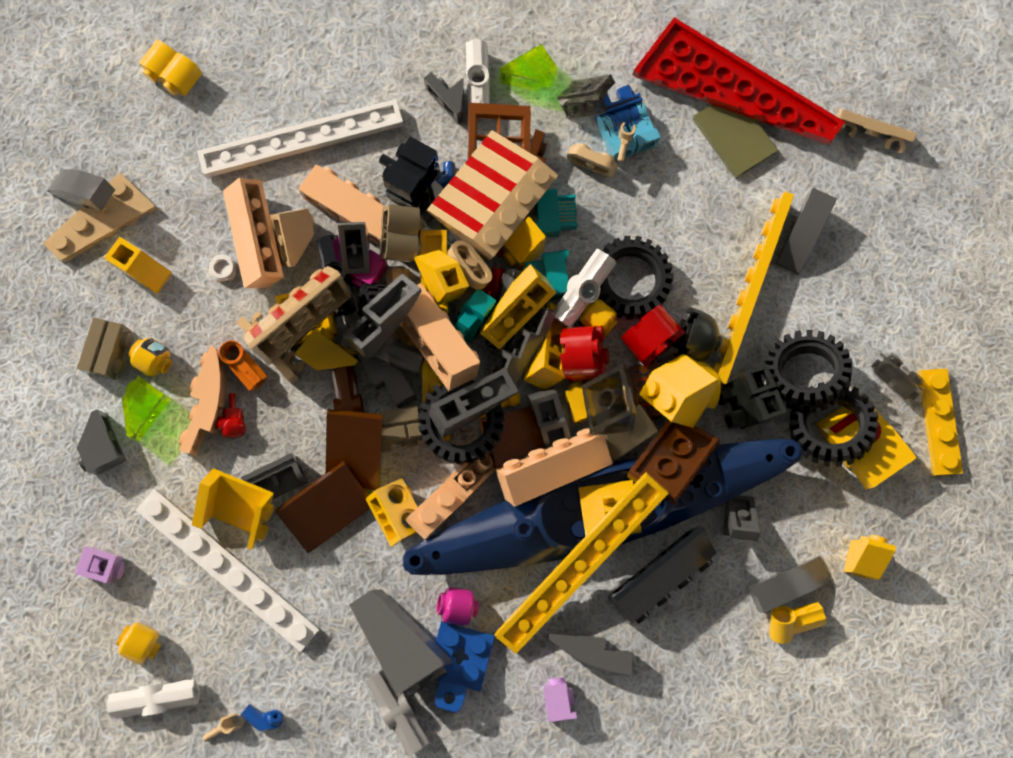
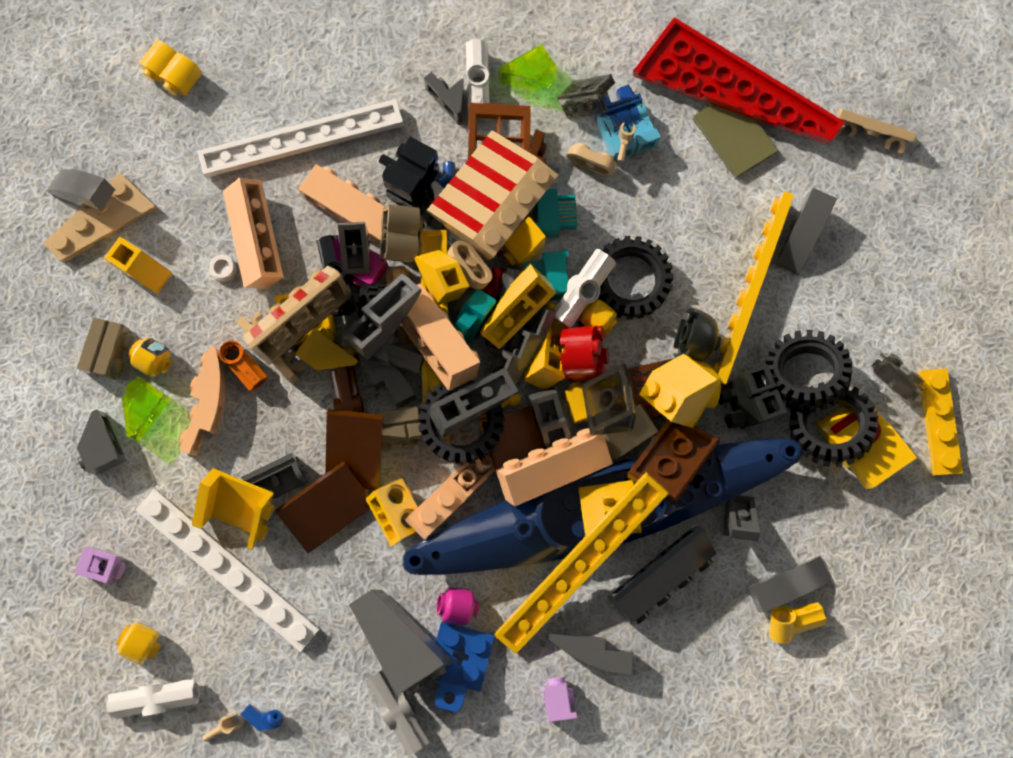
red piece [216,393,246,439] -> none
tan slope [270,208,315,267] -> none
red brick [621,305,686,367] -> none
yellow slope [844,535,897,580] -> none

